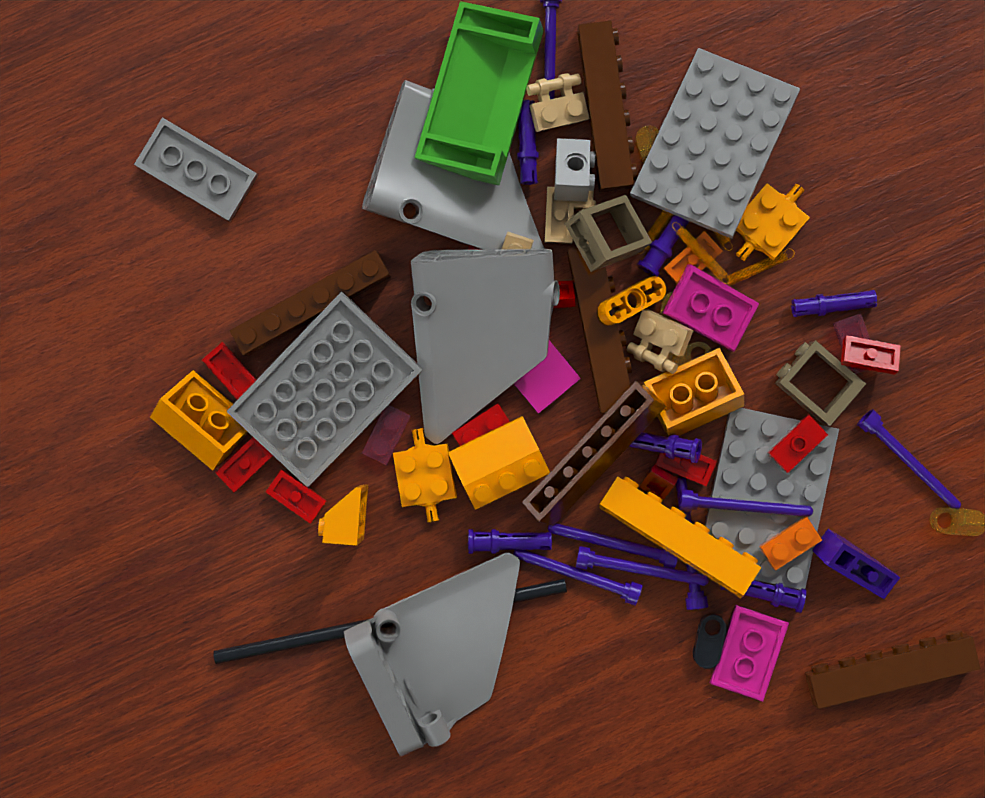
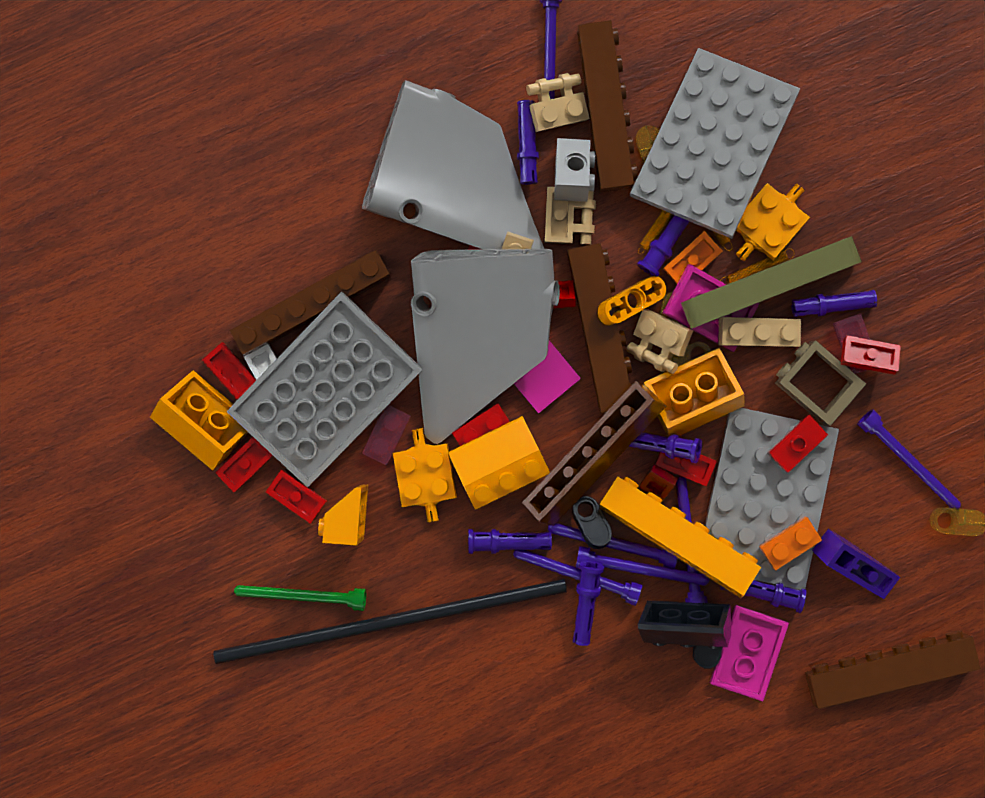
light grey plate [134,117,258,222] -> none
light grey panel [344,553,520,756] -> none
bright green slope [415,1,544,186] -> none
dark tan window [565,195,652,272] -> none
light orange piece [672,222,730,284] -> none
dark purple piece [679,489,813,517] -> none
none -> green piece [234,585,367,611]
none -> white plate [244,344,277,380]
none -> black piece [572,496,612,550]
none -> dark purple pin [572,560,604,646]
none -> black slope [638,600,731,649]
none -> olive beam [681,236,862,329]
none -> tan plate [719,317,801,347]

